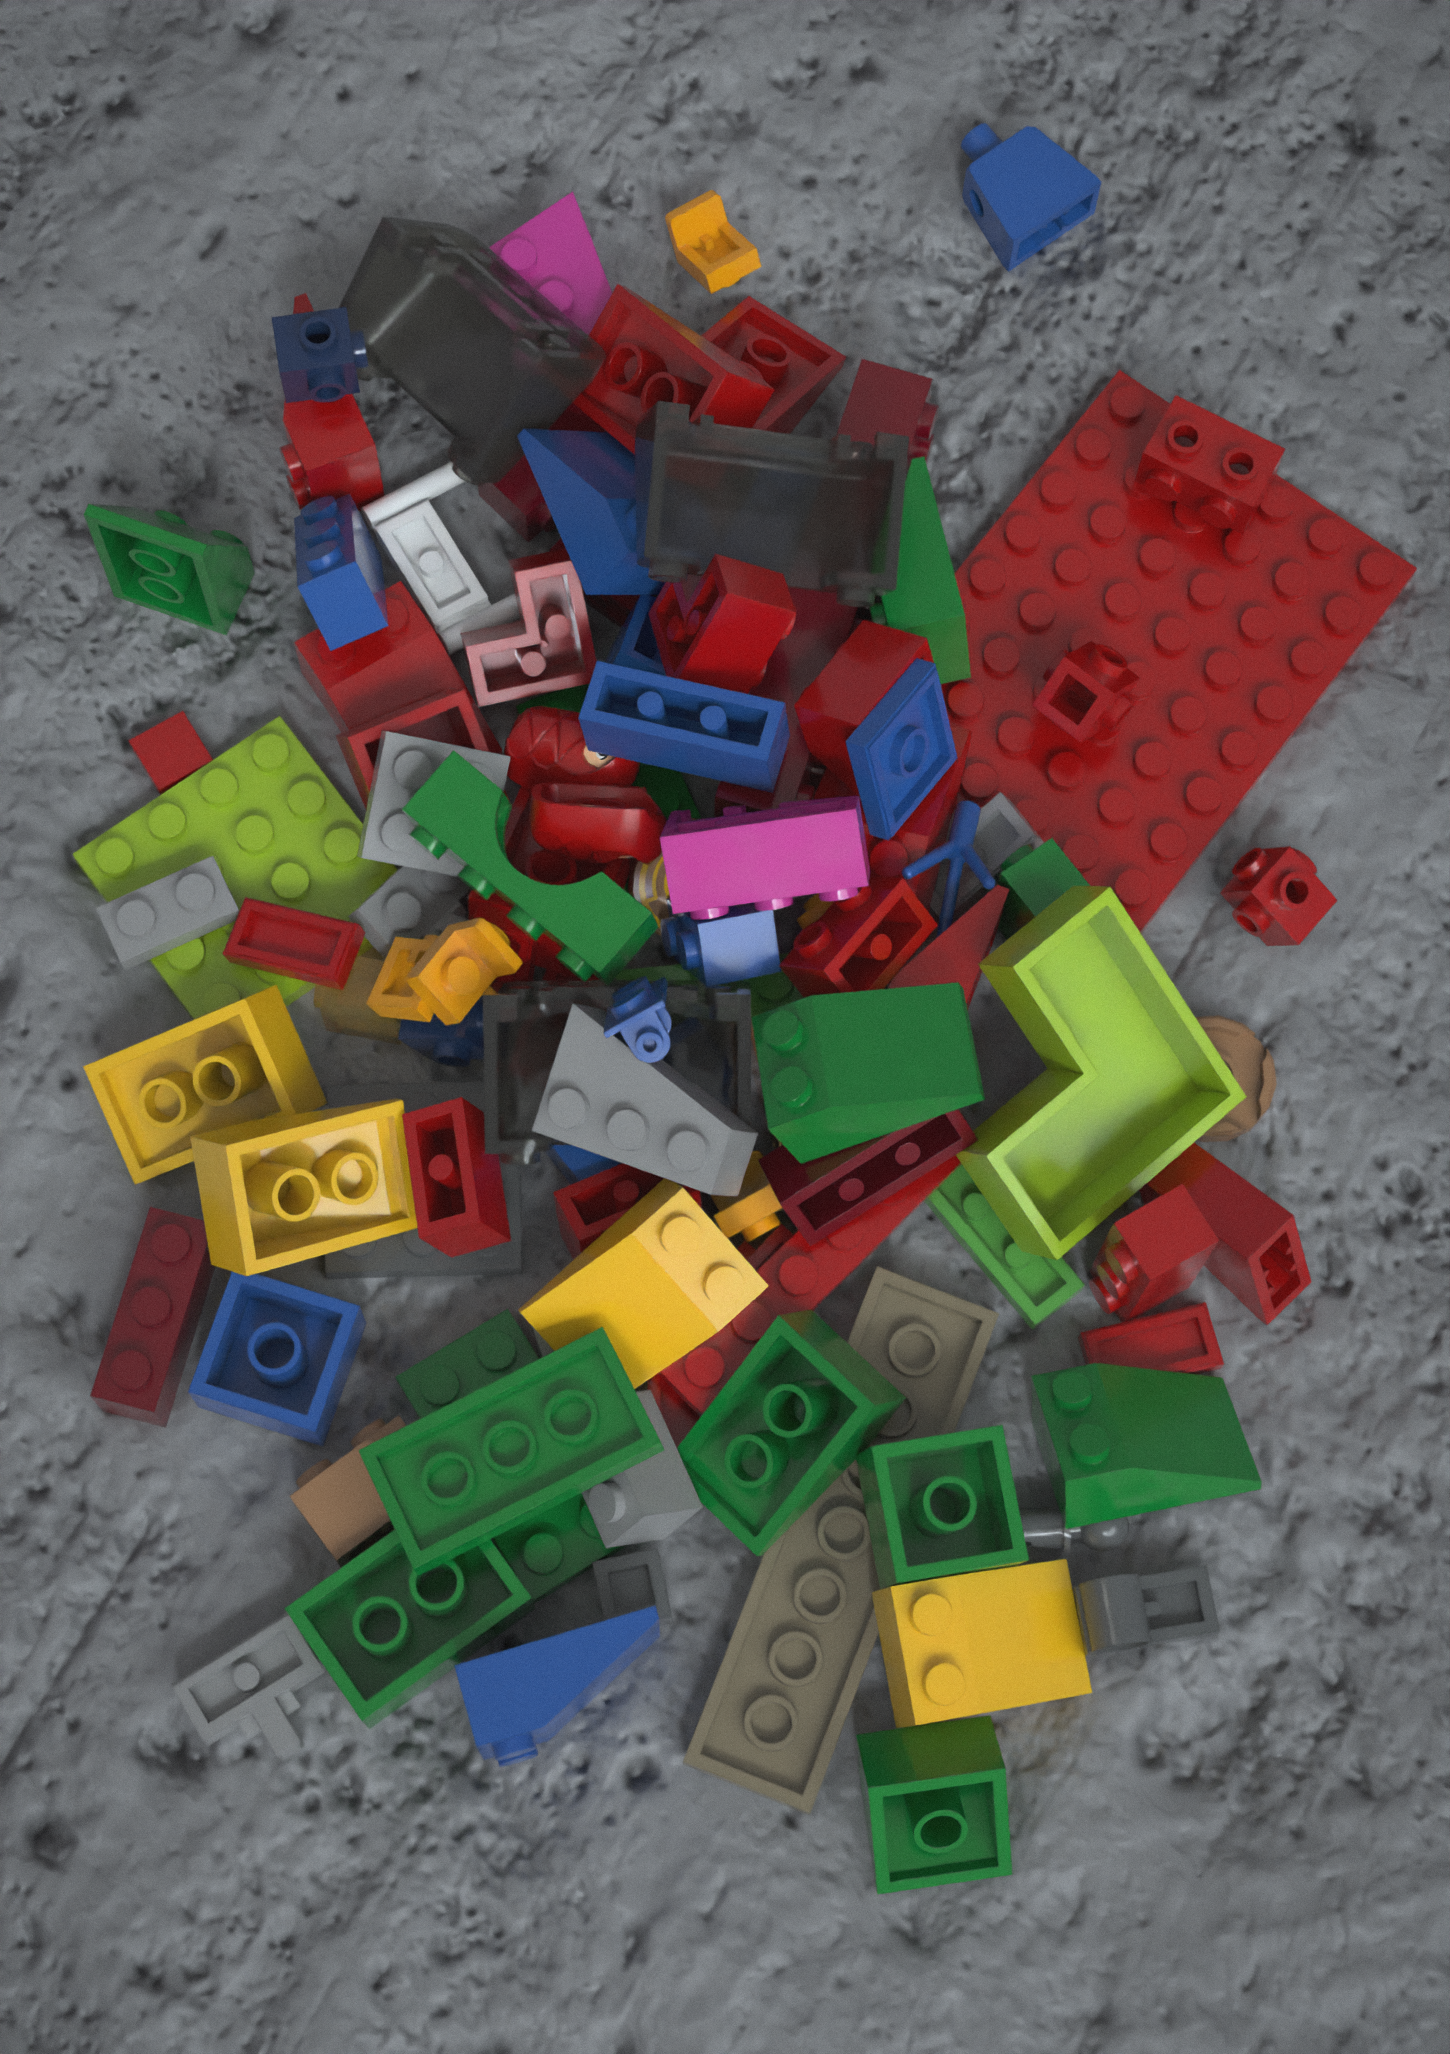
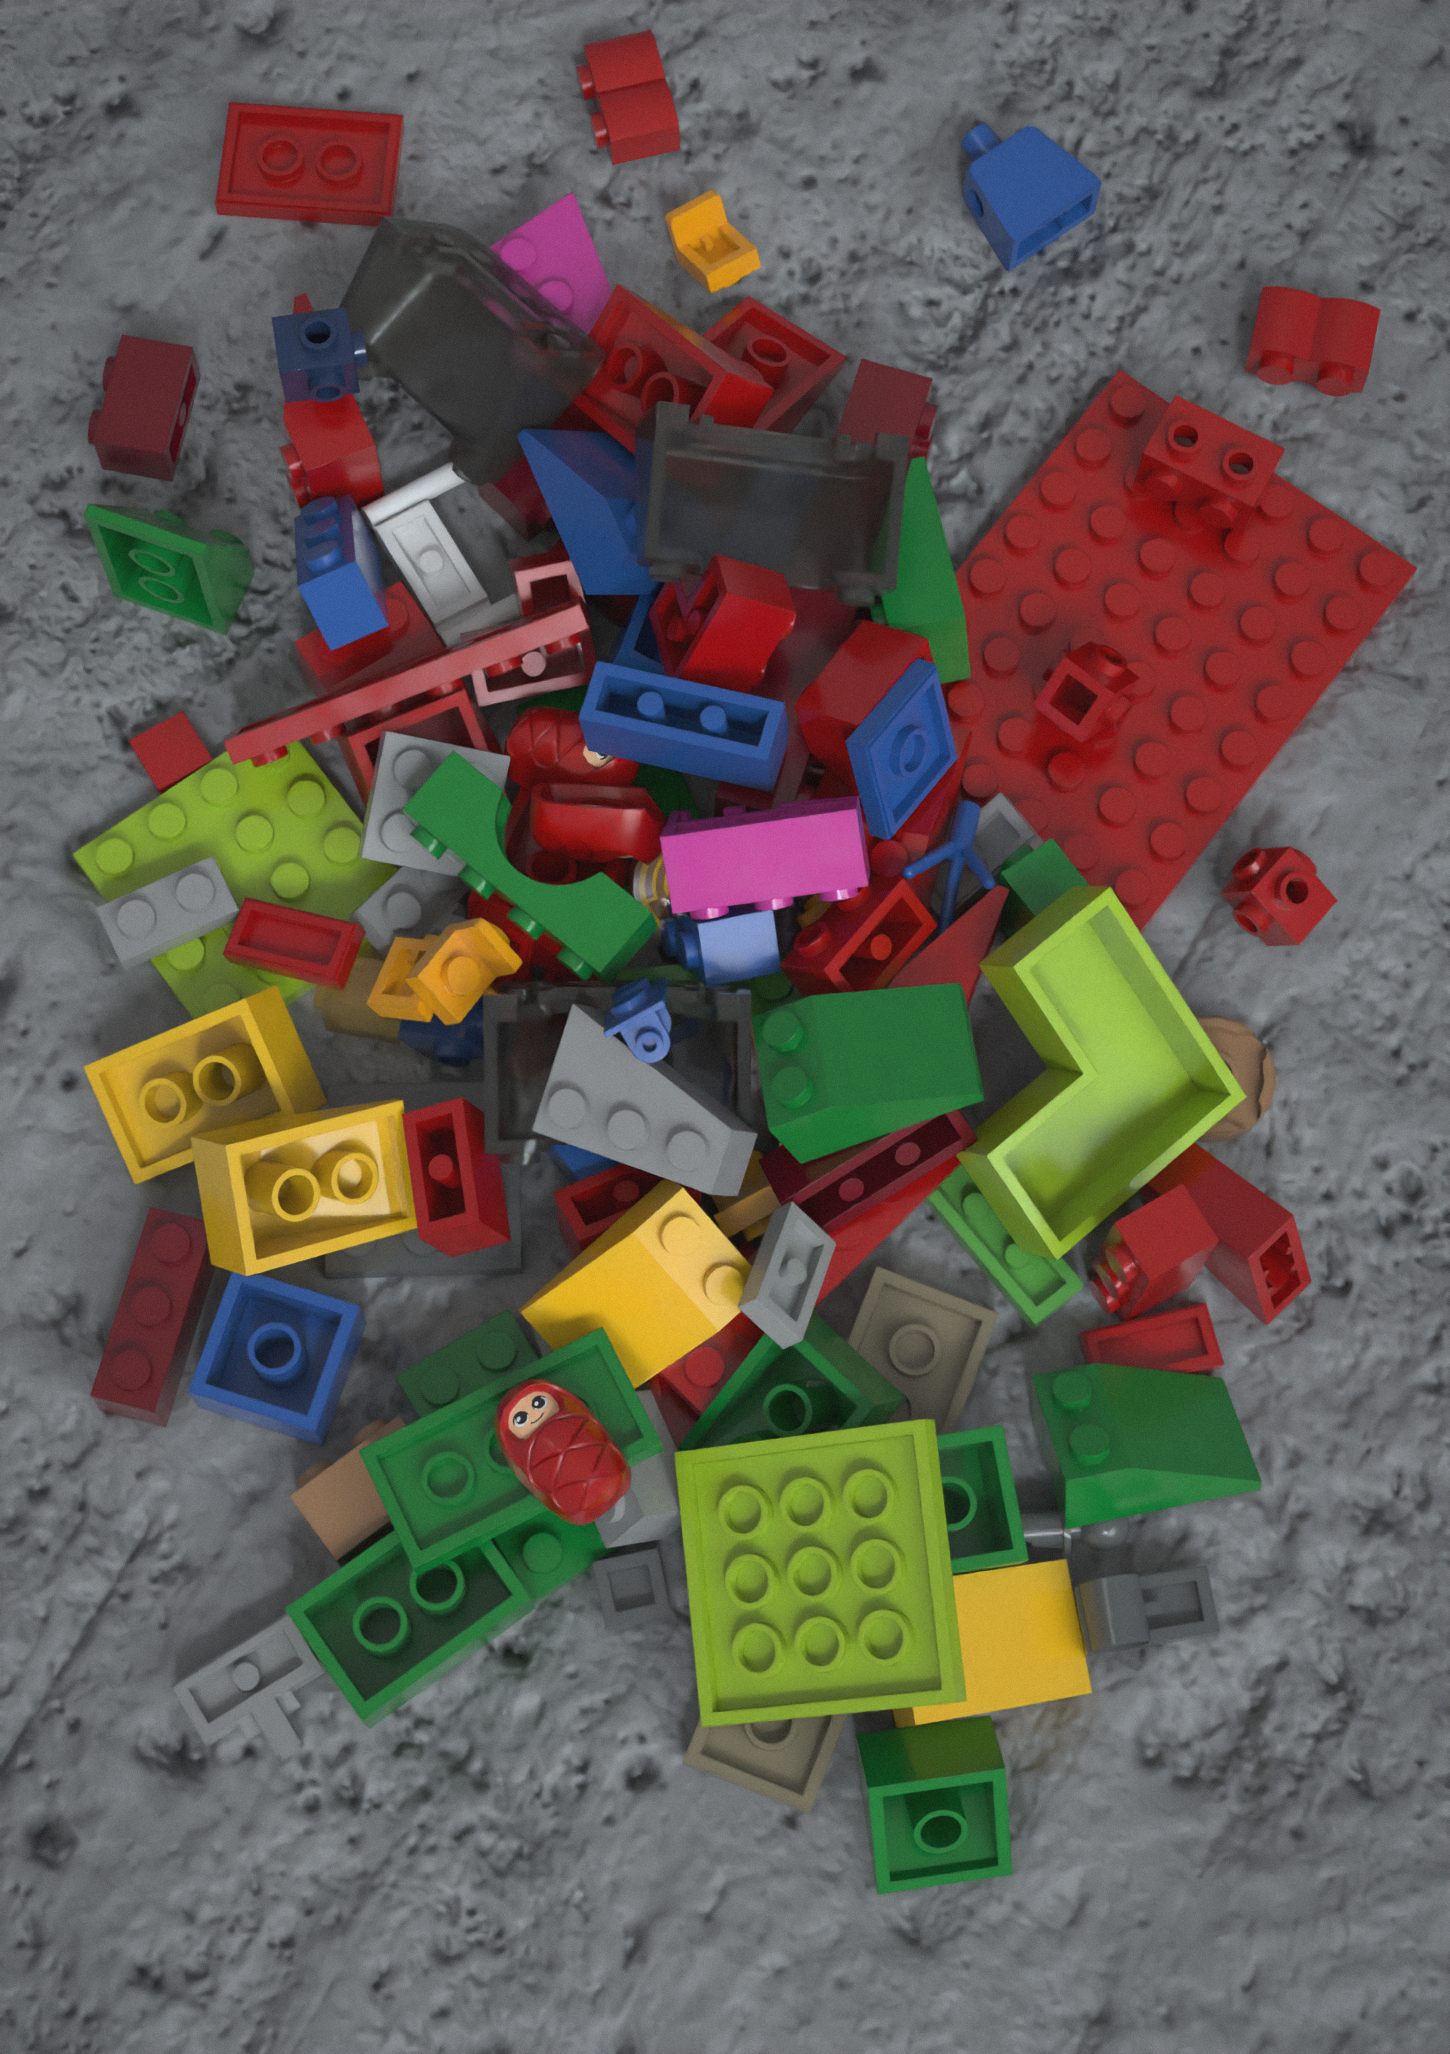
blue slope [454,1605,660,1767] -> none
none -> dark red brick [88,334,201,482]
none -> red tile [215,102,405,228]
none -> red plate [223,596,591,767]
none -> red piece [493,1379,632,1525]
none -> red brick [576,29,680,165]
none -> lime plate [674,1419,967,1728]
none -> light grey plate [738,1201,836,1349]
none -> red brick [1245,286,1381,397]

